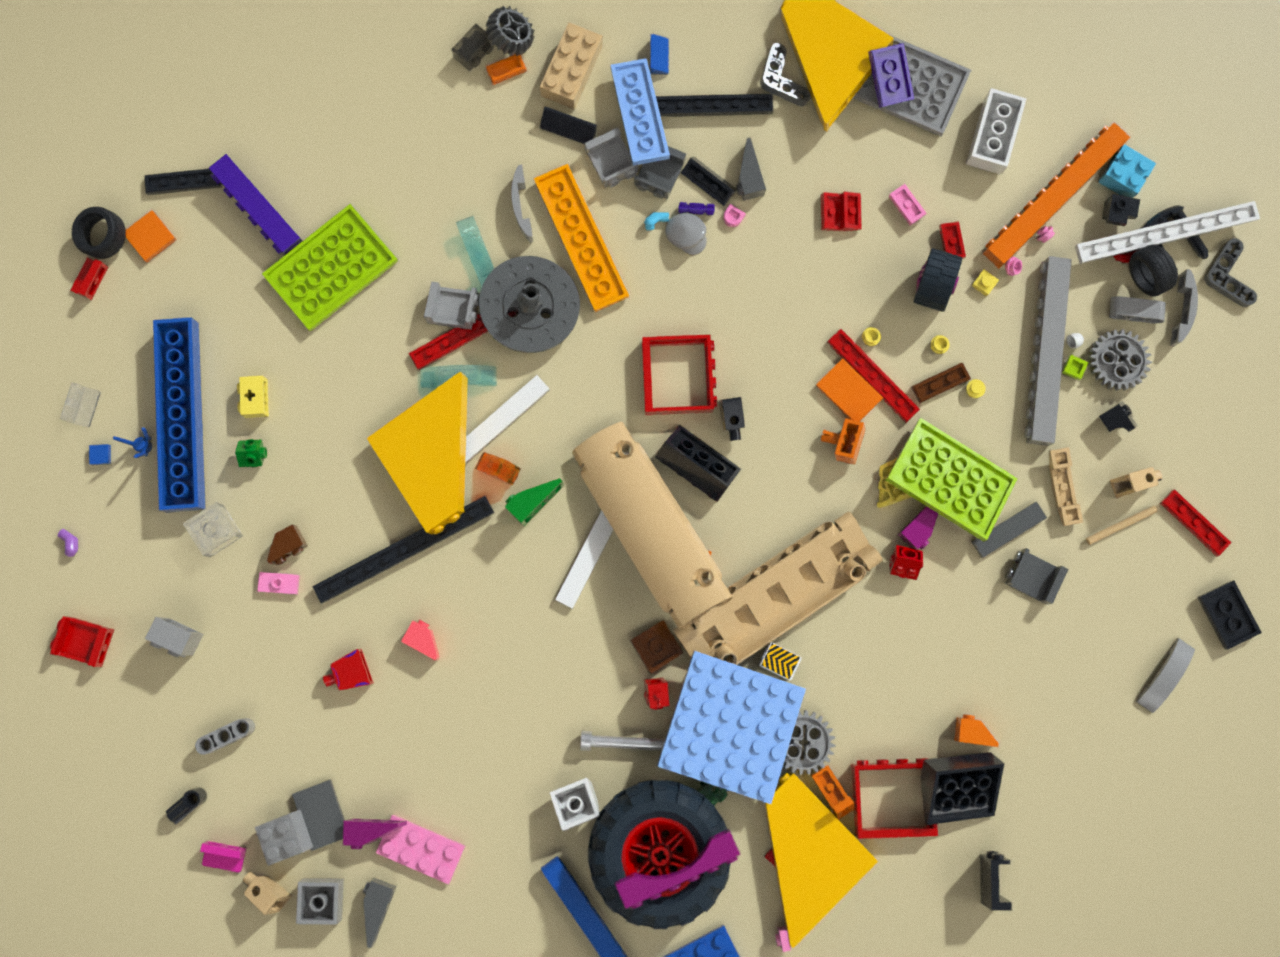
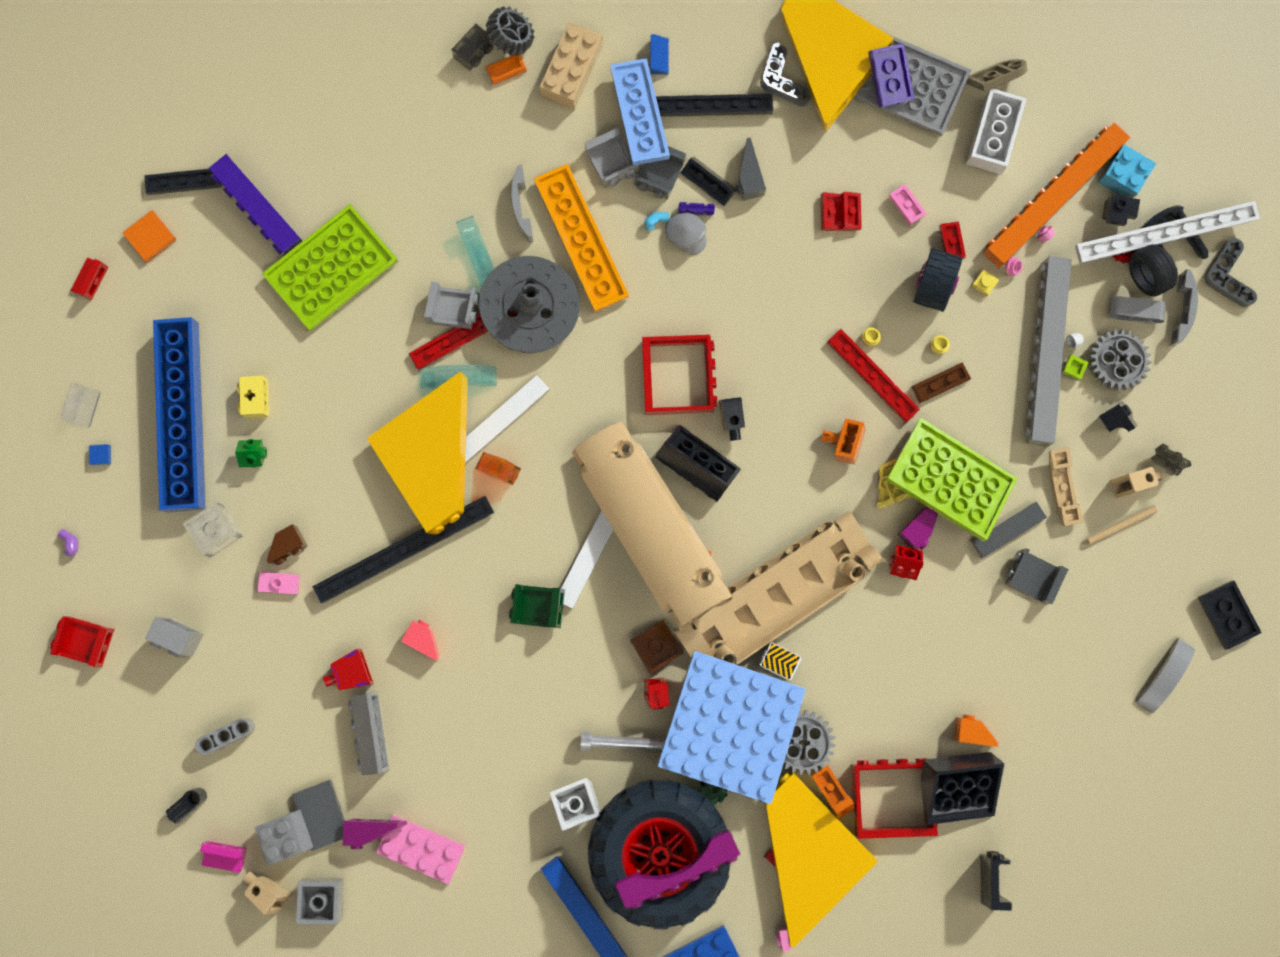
black tyre [71,206,126,259] -> none
blue plant [113,427,152,458] -> none
dark grey slope [363,878,397,948] -> none
green slope [504,478,564,526] -> none
black slope [540,107,597,144] -> none
bright pink tile [723,204,746,227] -> none
orange tile [815,358,883,422] -> none
light yellow plate [966,379,986,398] -> none
red tile [1160,489,1232,557] -> none
none -> light grey slope [348,691,389,776]
none -> dark green panel [509,584,565,629]
none -> dark tan tile [966,59,1028,92]
none -> clear smoke hips [1151,443,1192,476]

